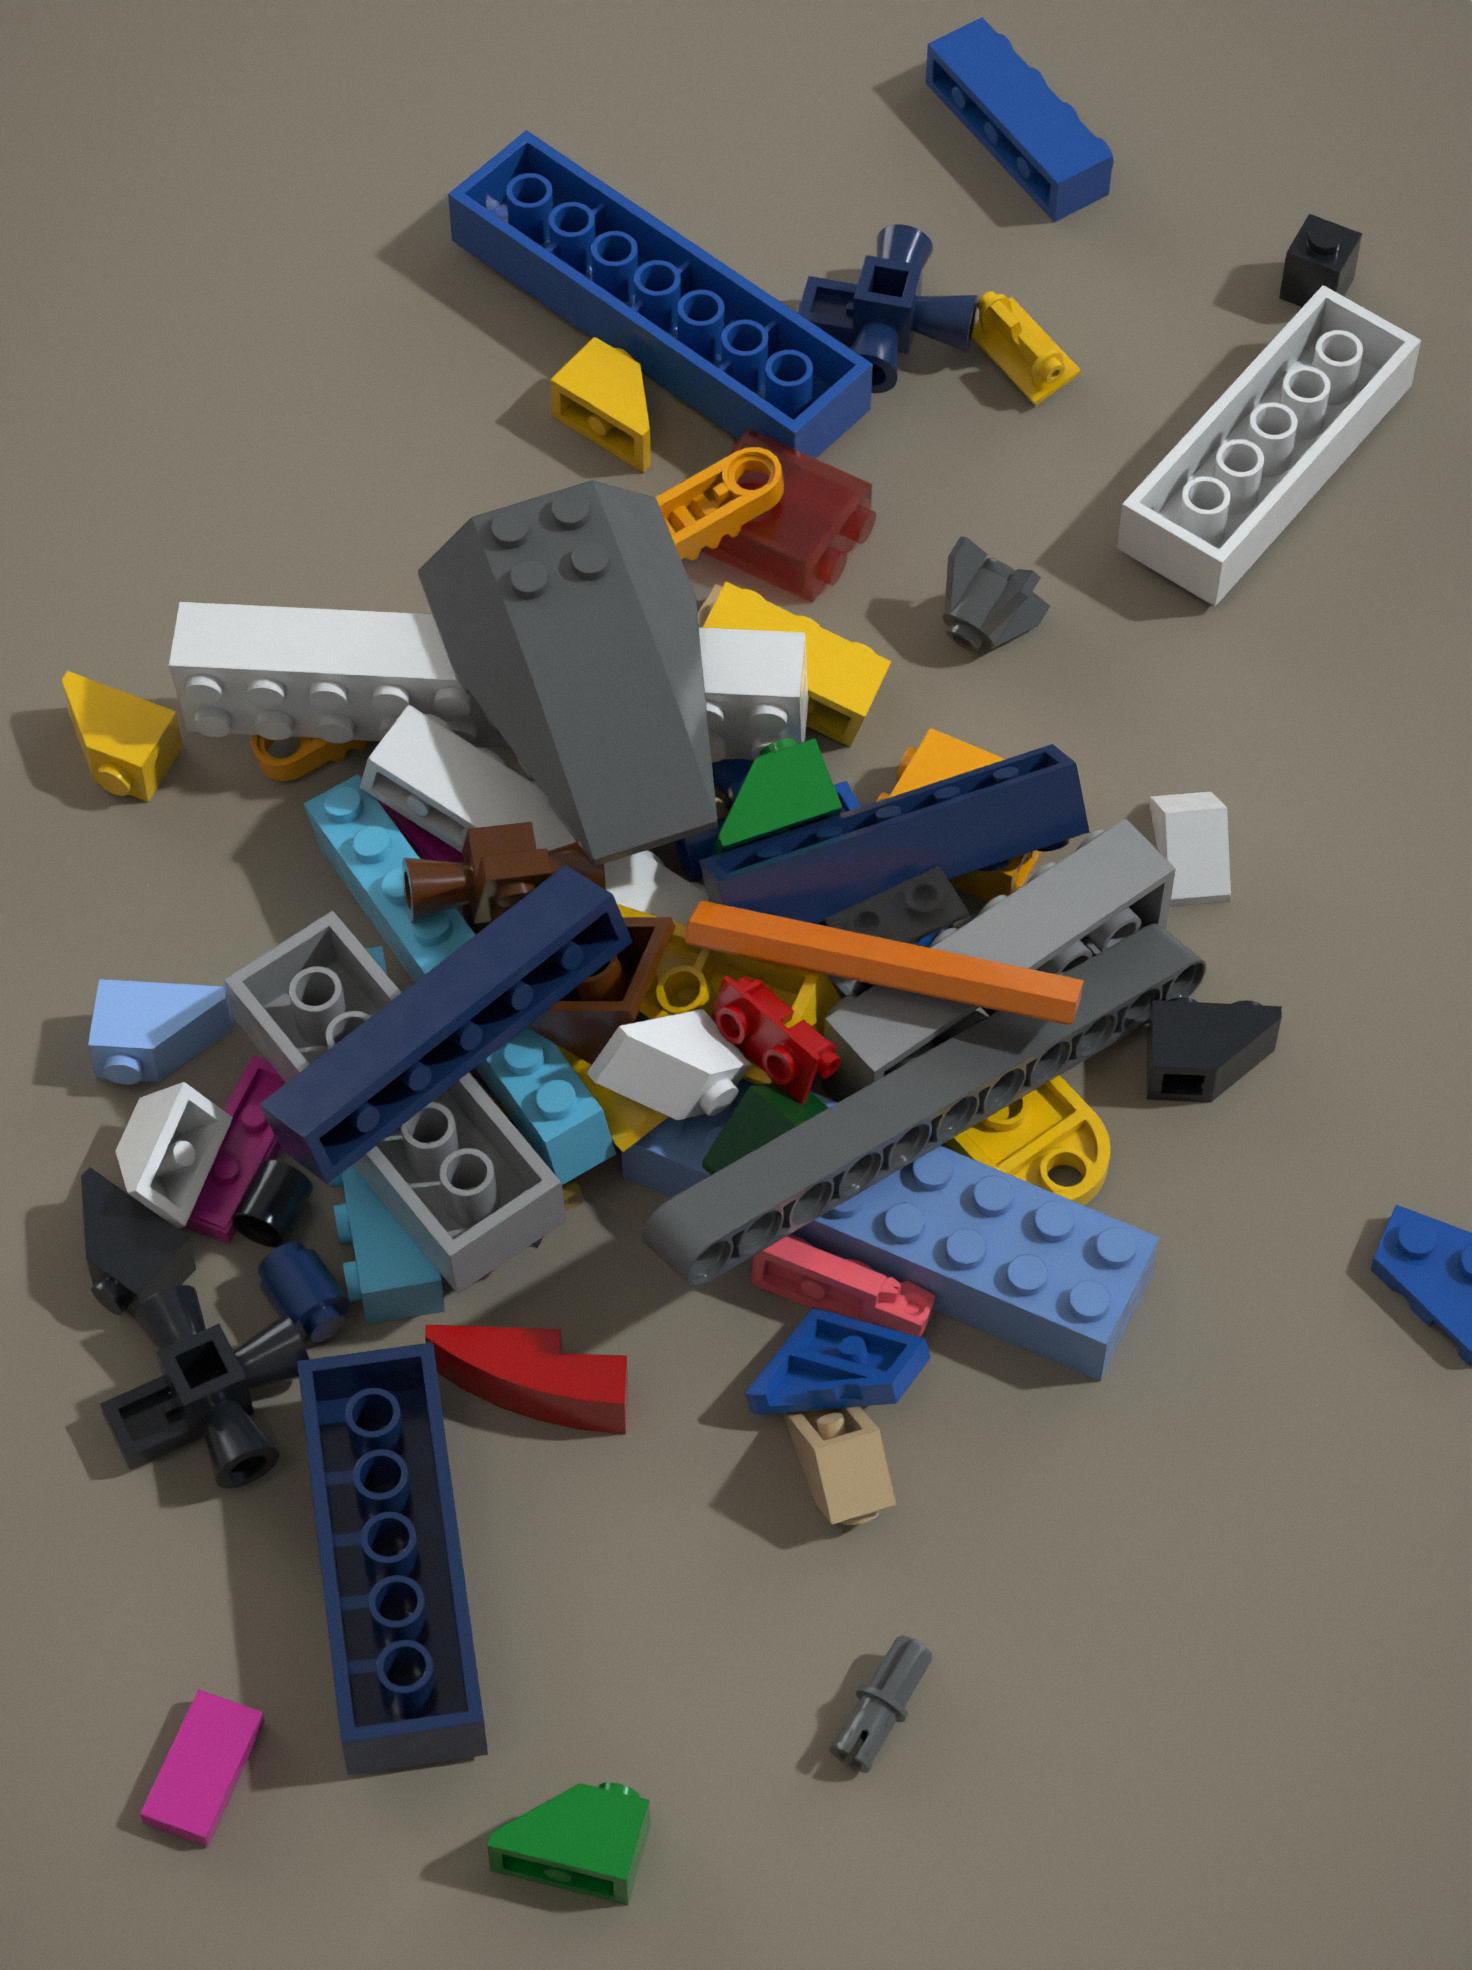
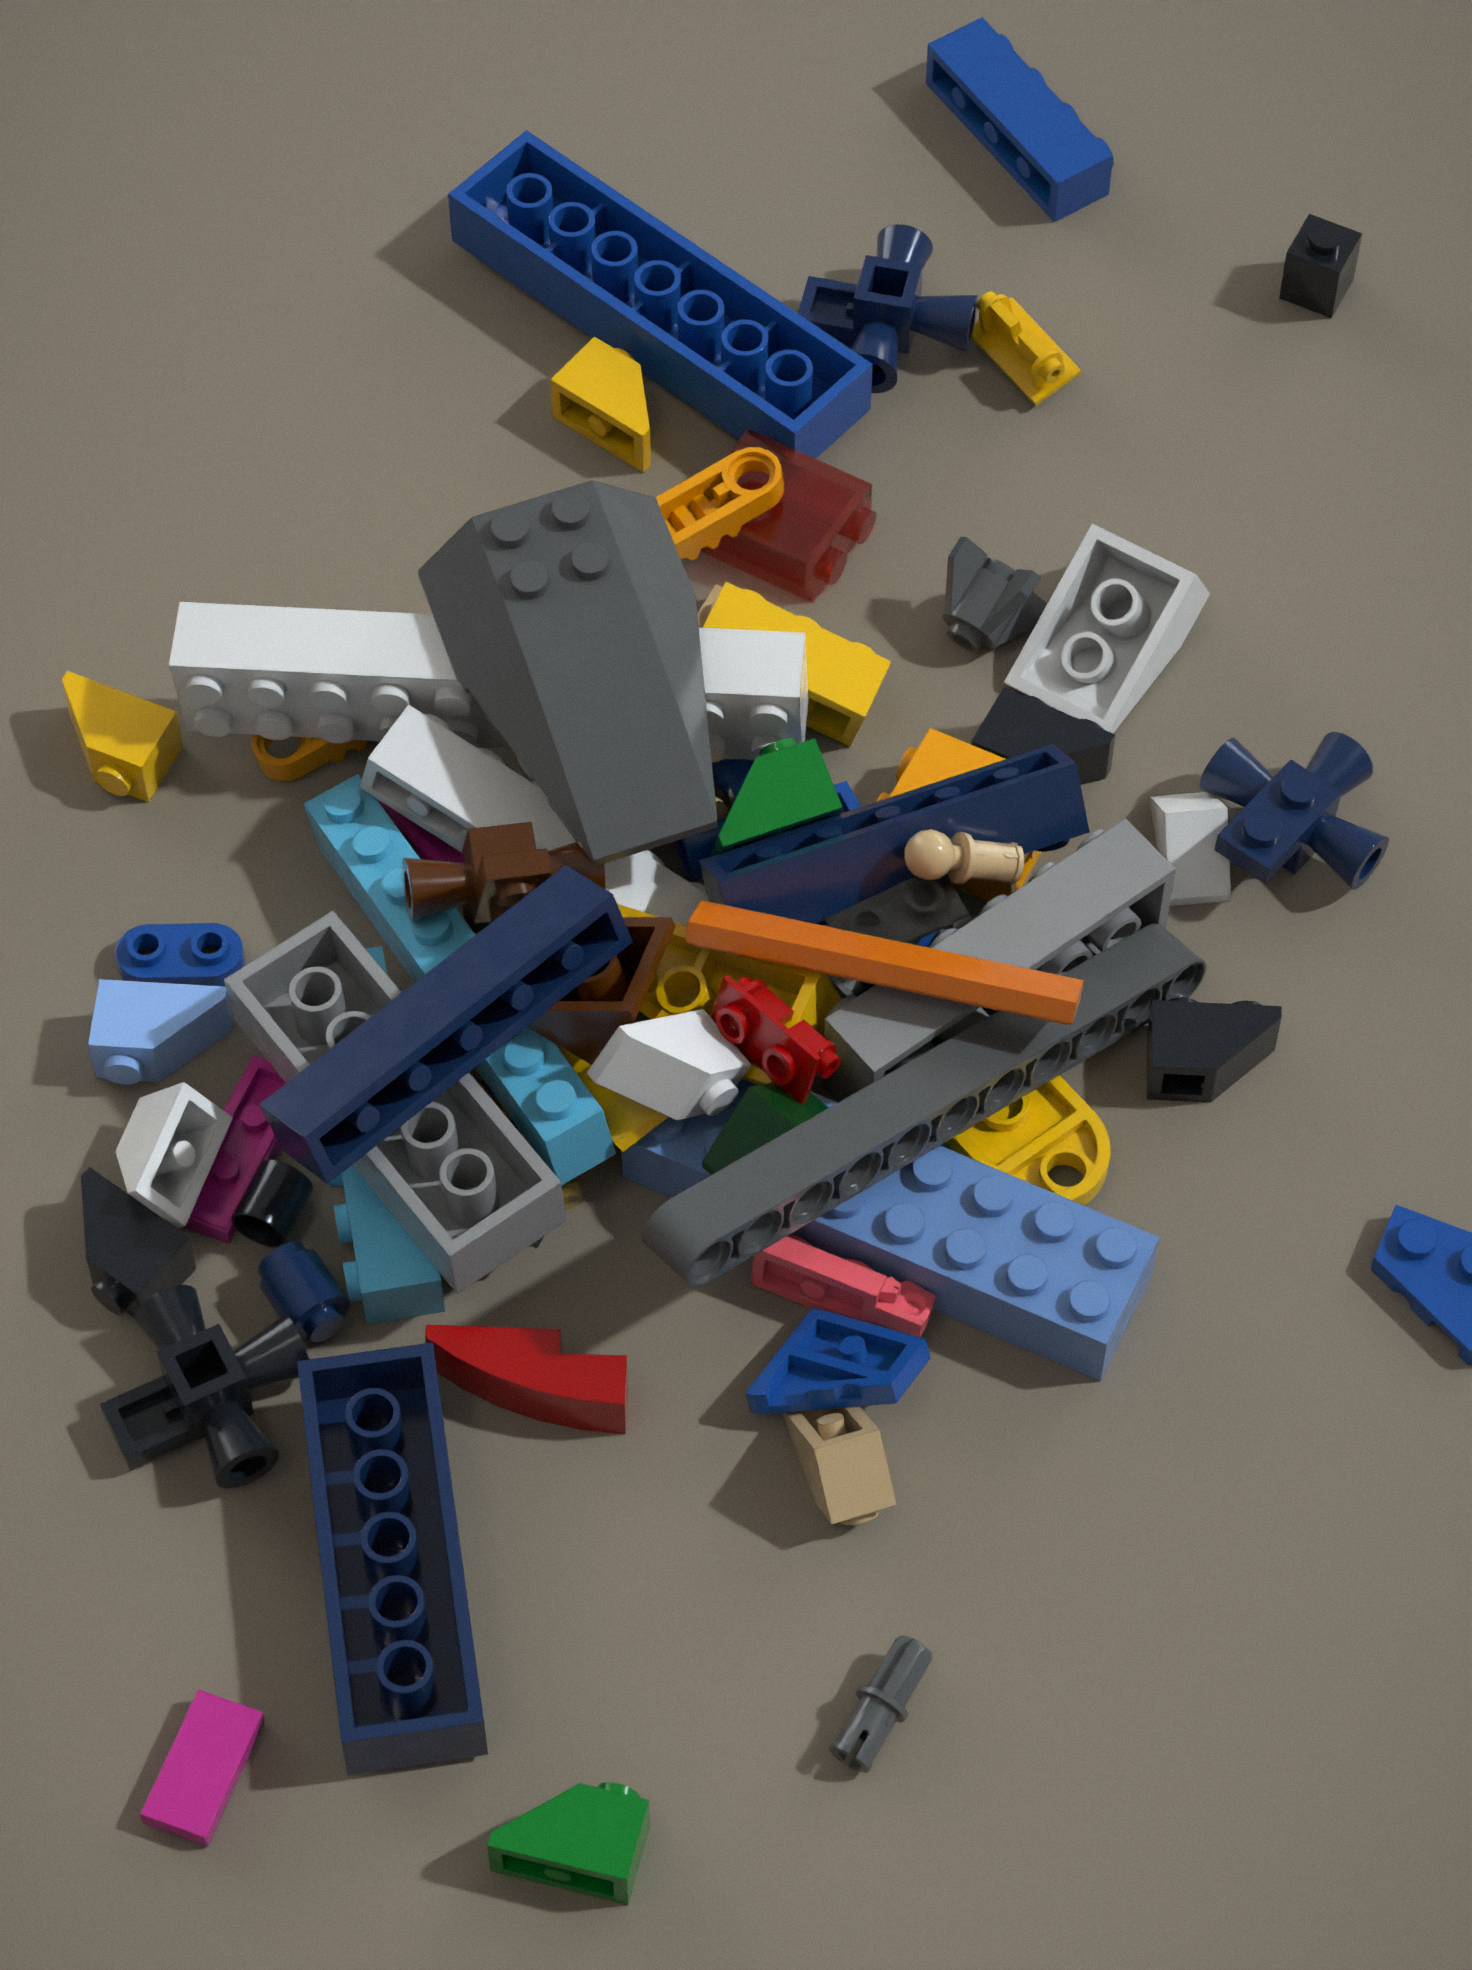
white brick [1117,285,1421,606] -> none
none -> blue plate [116,923,245,987]
none -> tan pin [904,829,1025,884]
none -> black slope [971,688,1116,785]
none -> white slope [1004,524,1210,733]
none -> dark blue brick [1199,732,1389,890]

